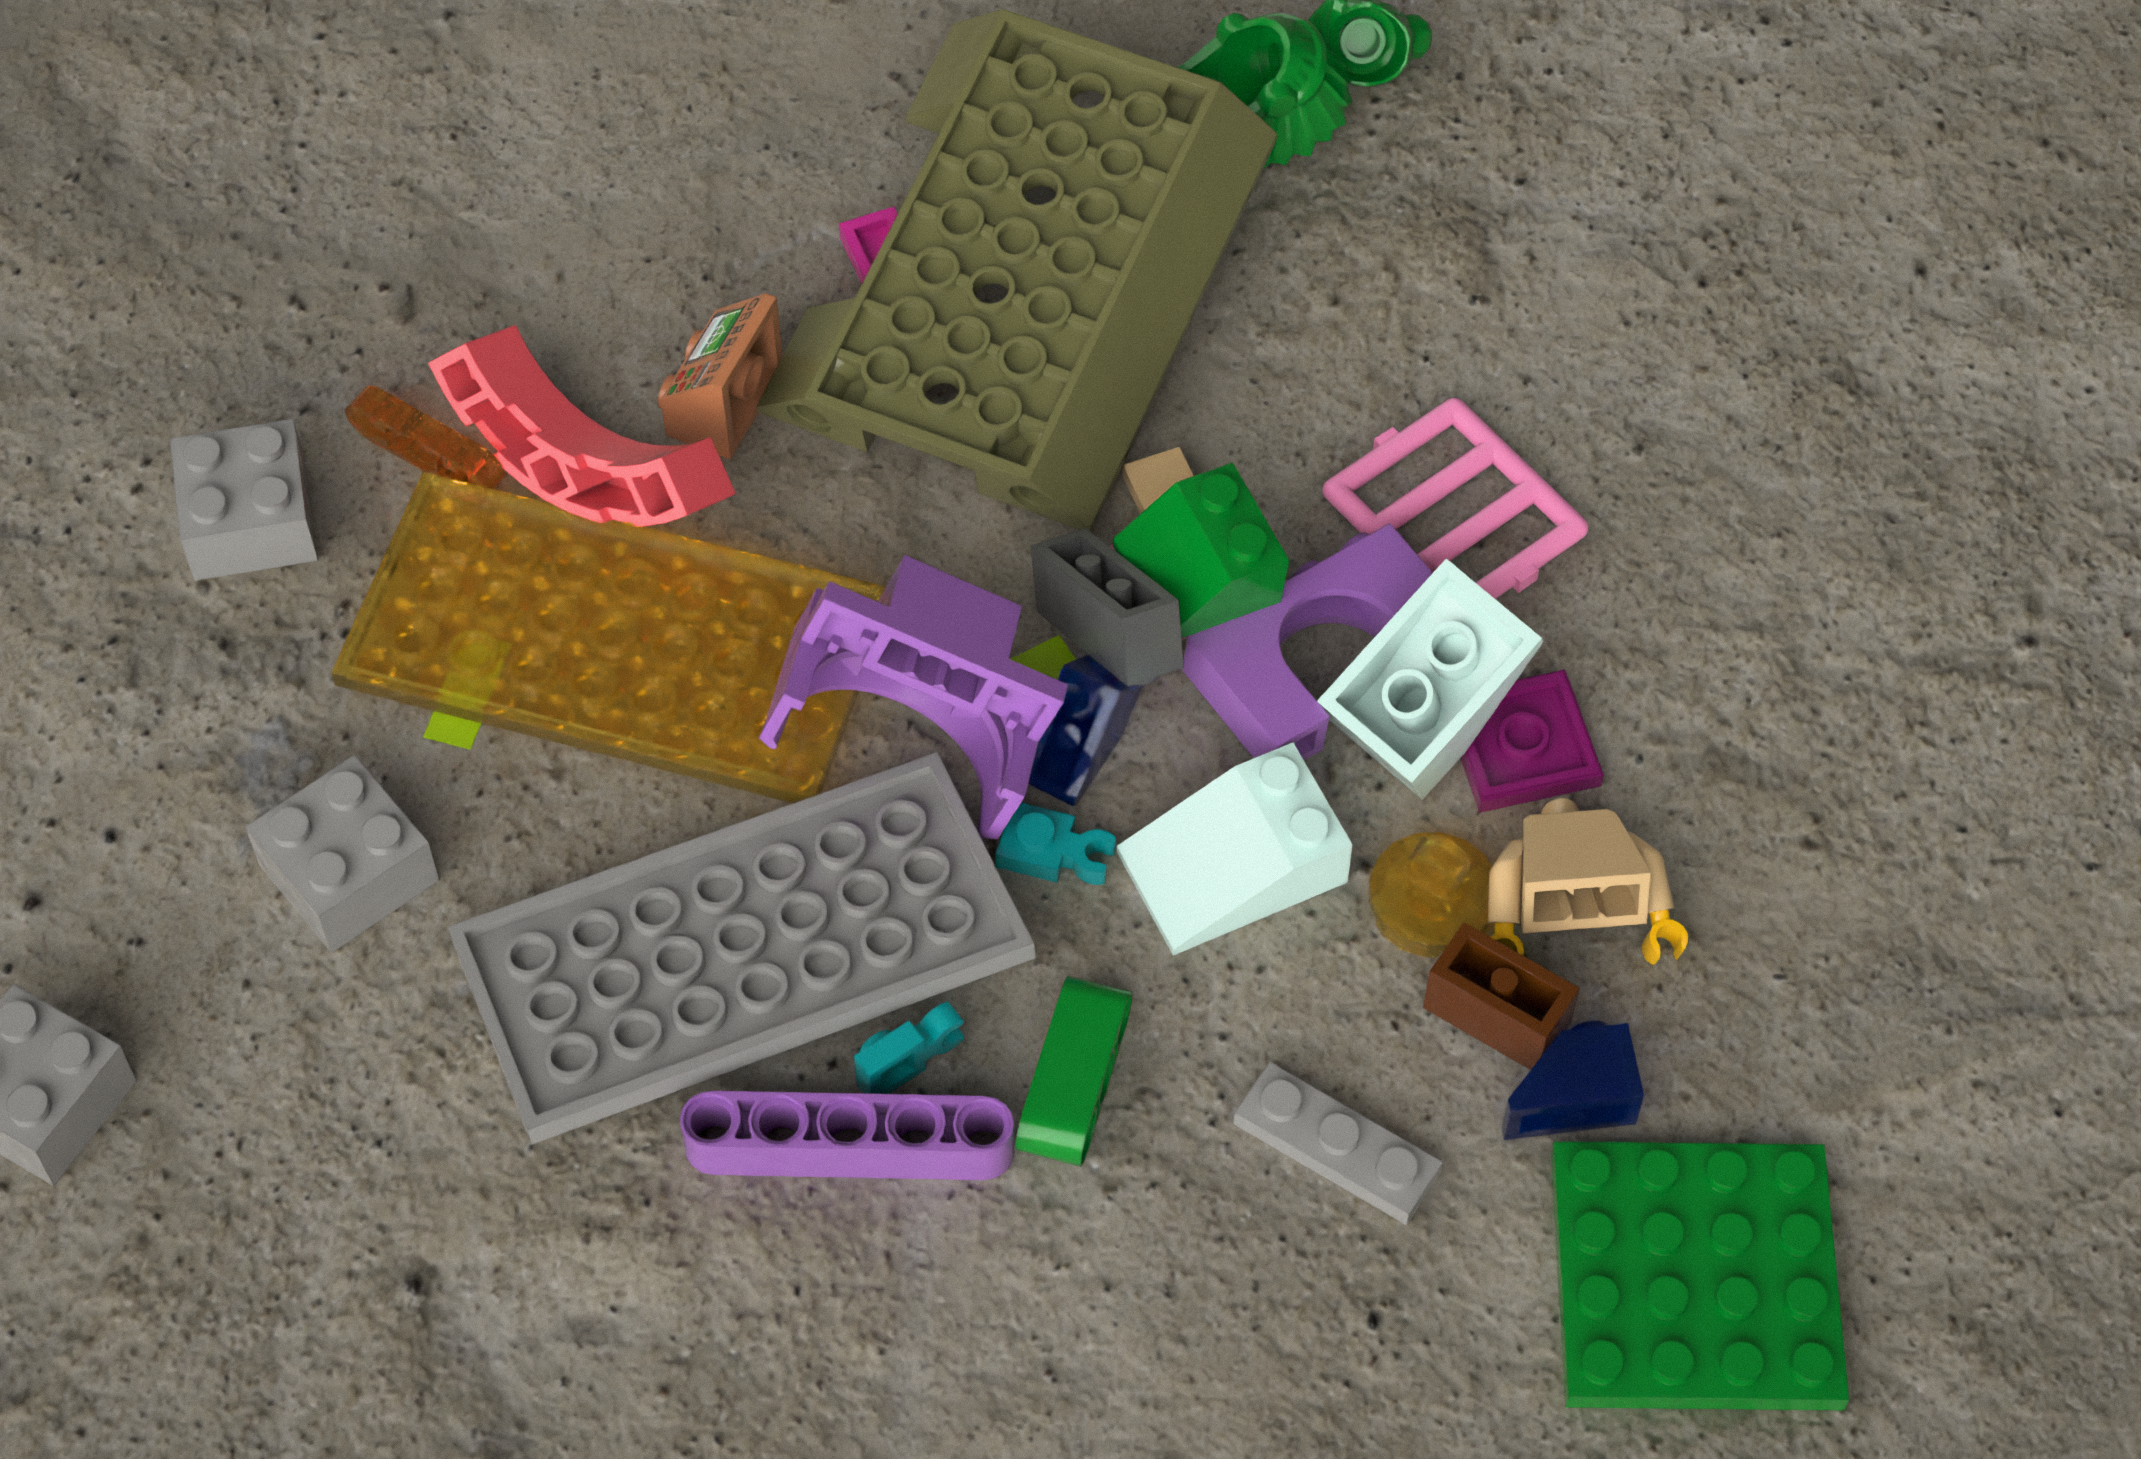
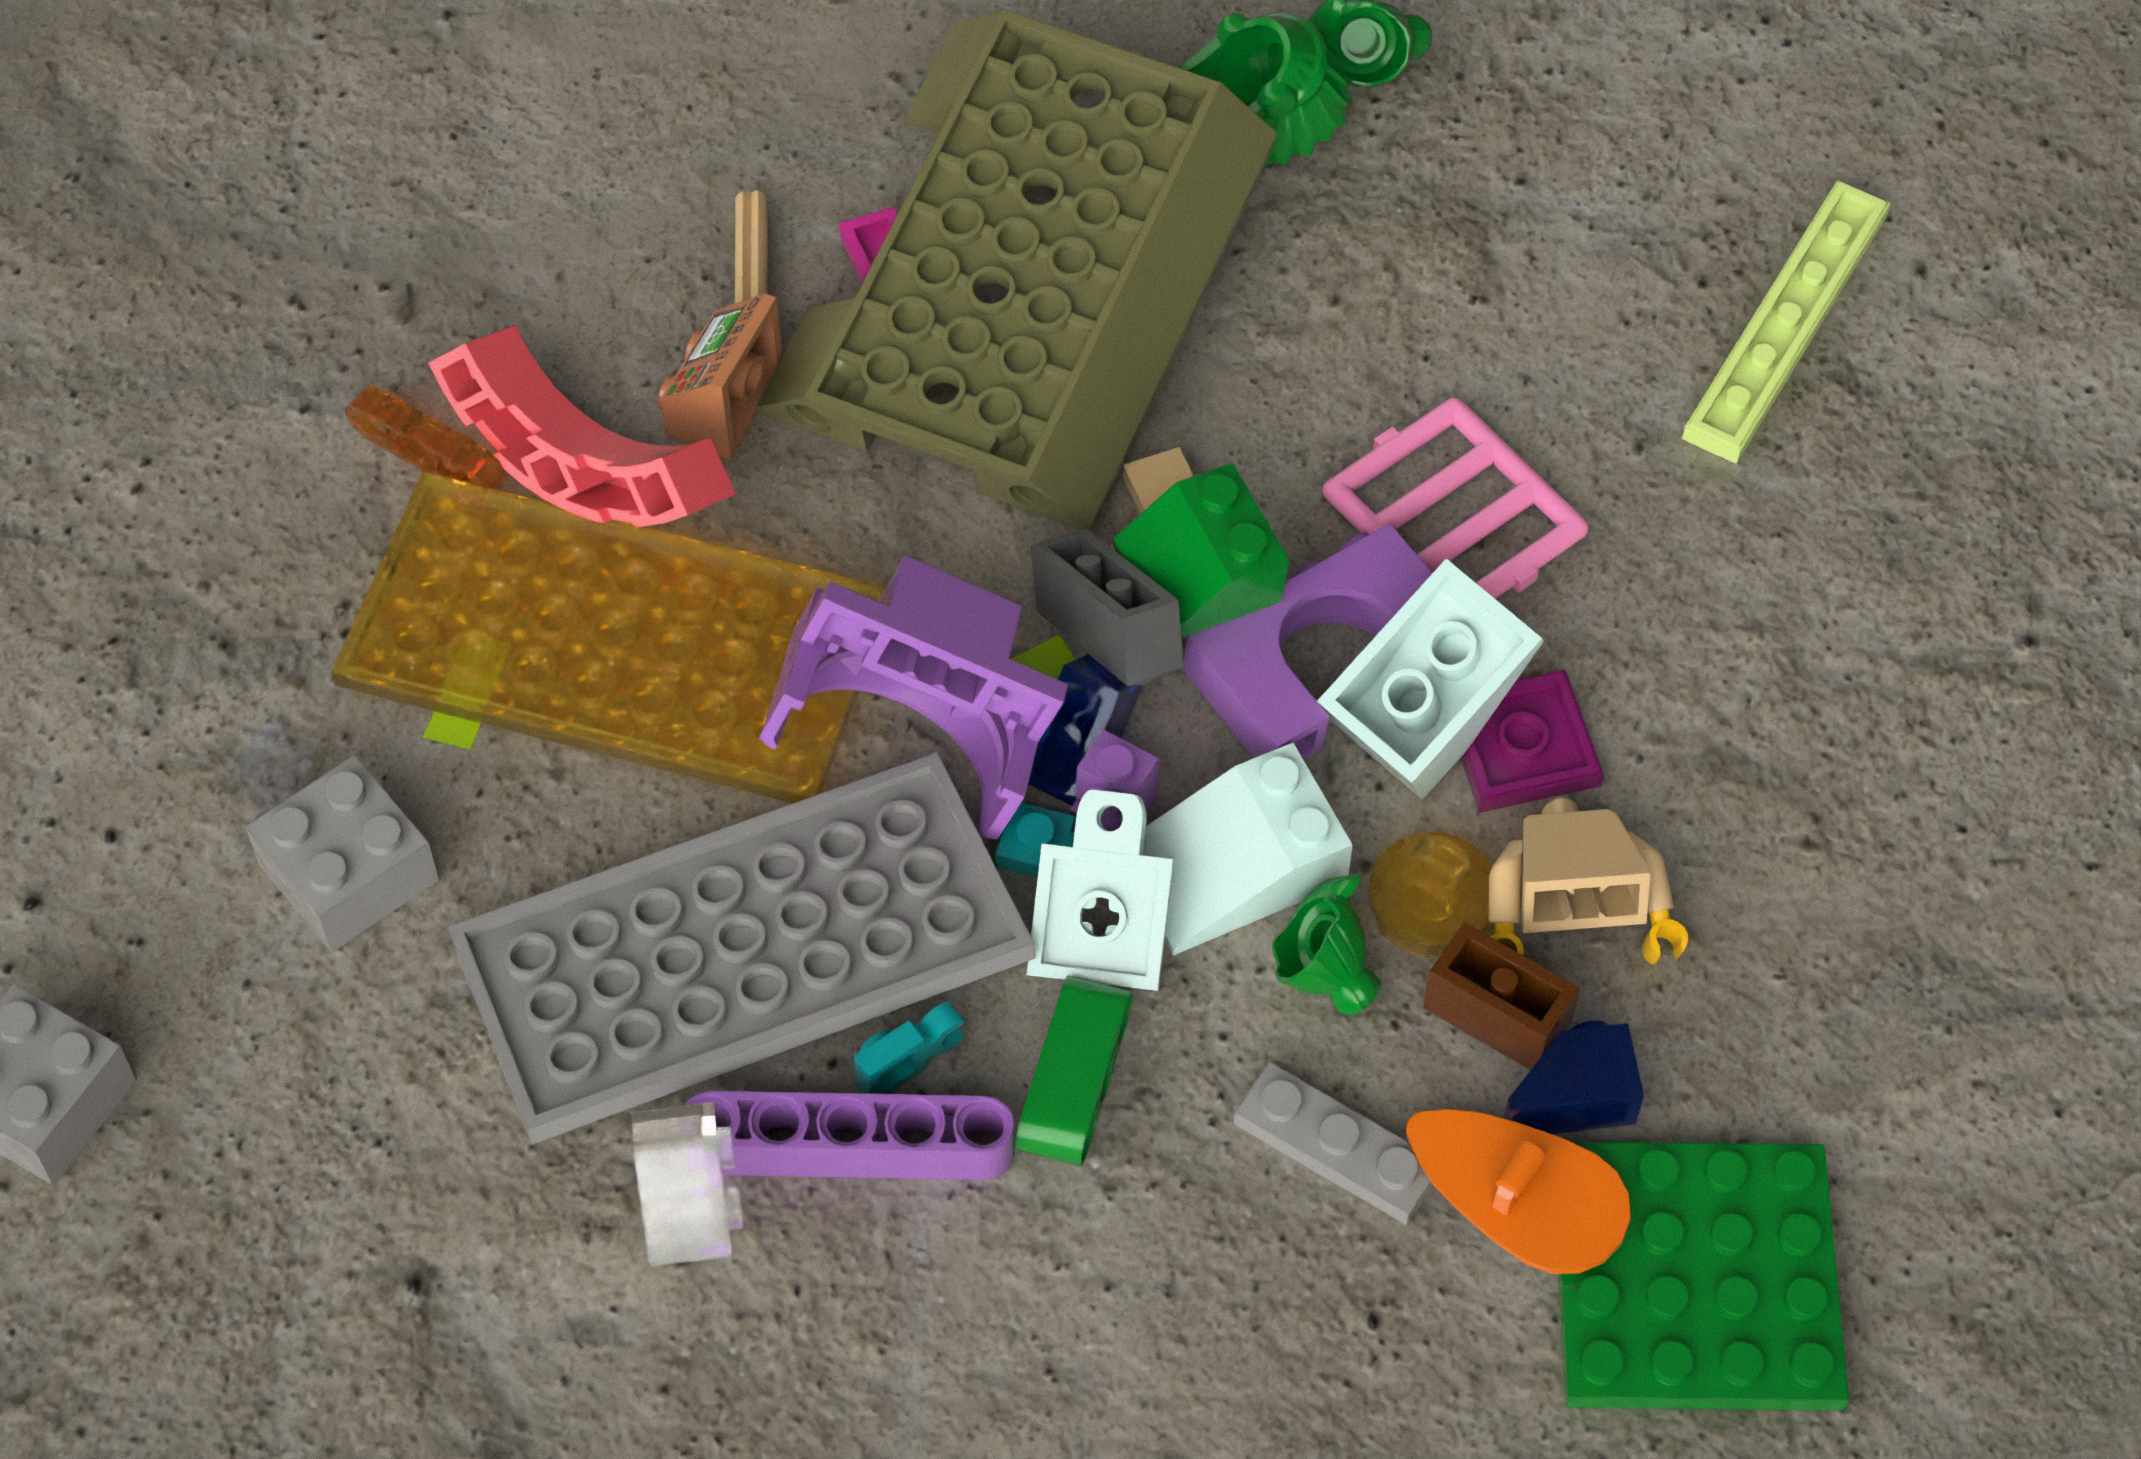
light grey brick [170,419,318,581] -> none
none -> clear brick [632,1102,743,1267]
none -> tan axle [735,190,768,303]
none -> light aqua plate [1026,790,1174,991]
none -> medium lavender brick [1069,730,1159,831]
none -> green hair [1272,874,1381,1016]
none -> orange shield [1406,1109,1631,1274]
none -> yellowish green tile [1682,180,1891,464]

